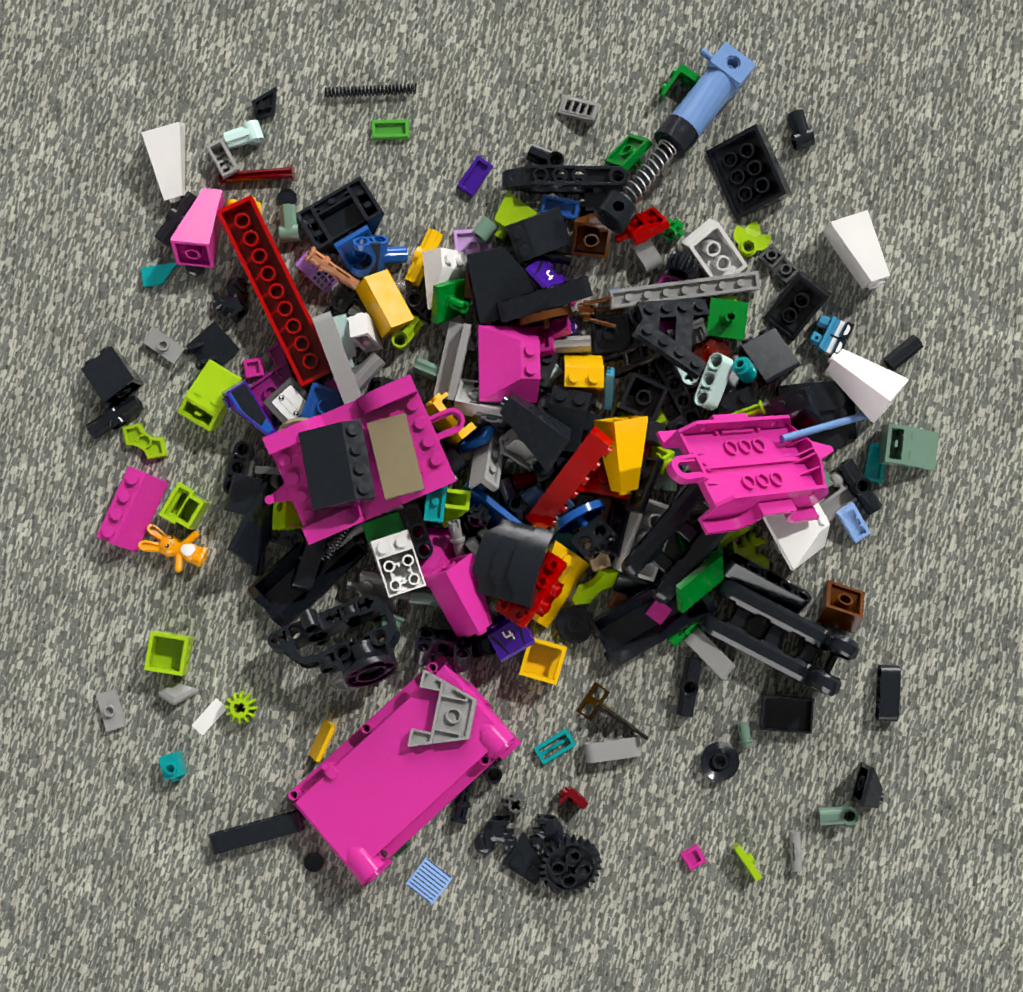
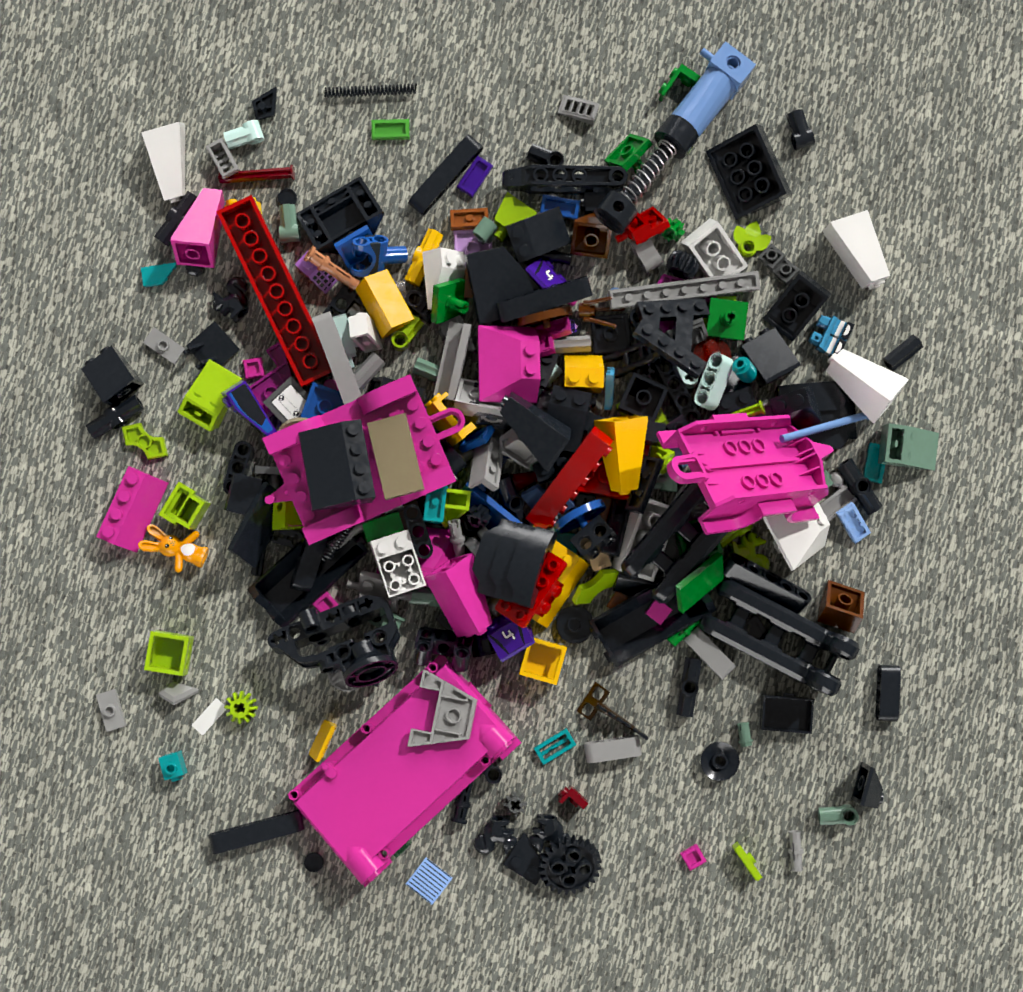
none -> dark pink tile [312,591,339,613]
none -> black beam [408,134,483,216]
none -> dark orange plate [450,208,488,231]

